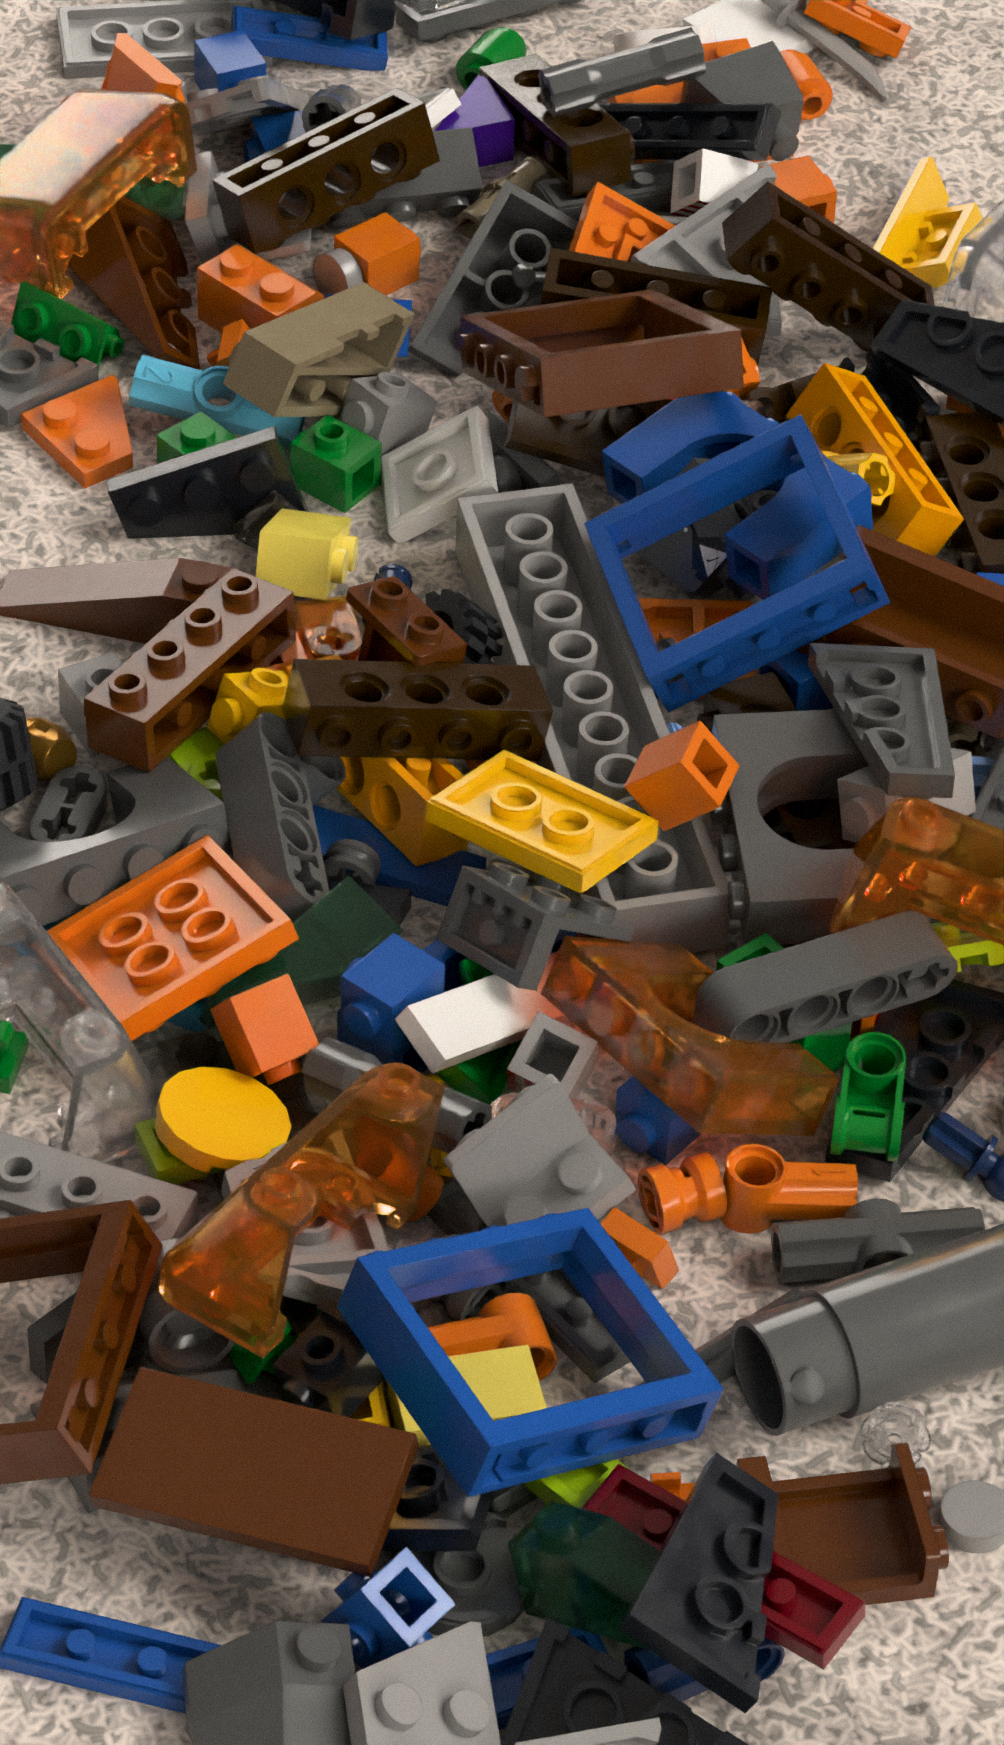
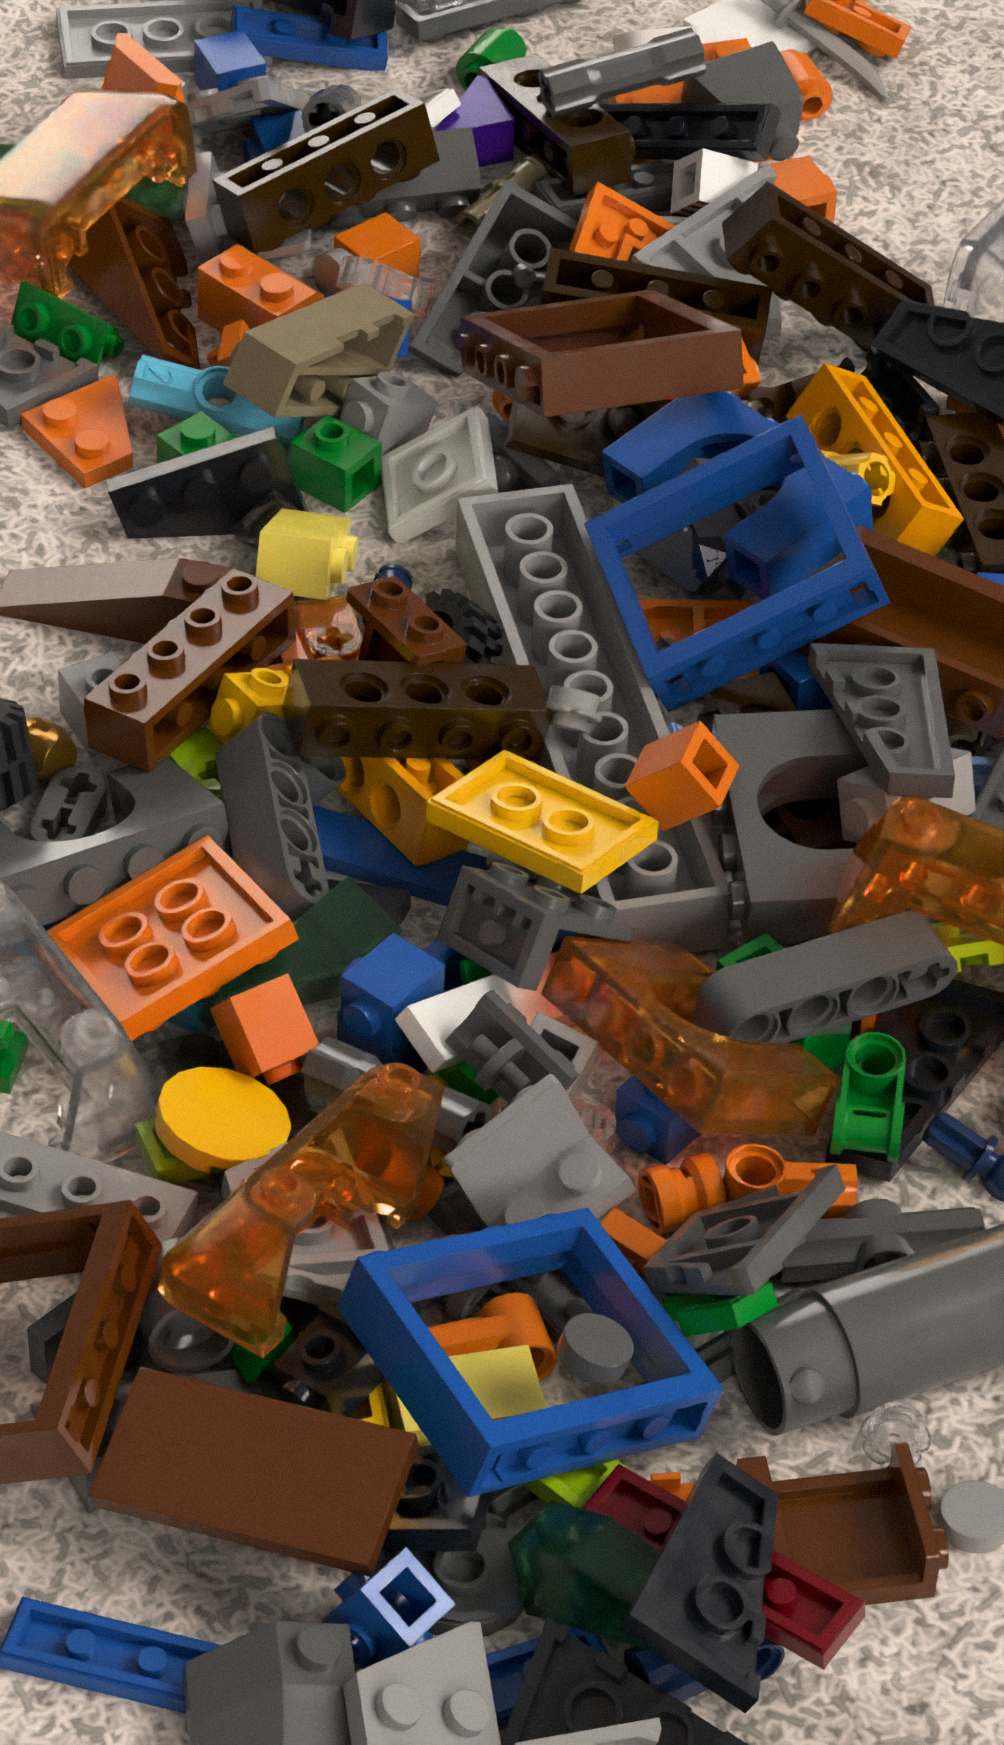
dark grey bush [324,839,381,885] -> none
yellow bracket [873,156,983,288] -> none
none -> clear beam [336,256,433,317]
none -> dark grey hips [445,990,580,1105]
none -> light grey plate [546,686,602,733]
none -> dark grey tile [557,1313,634,1384]
none -> dark grey wing [643,1164,845,1296]
none -> green tile [661,1280,778,1336]

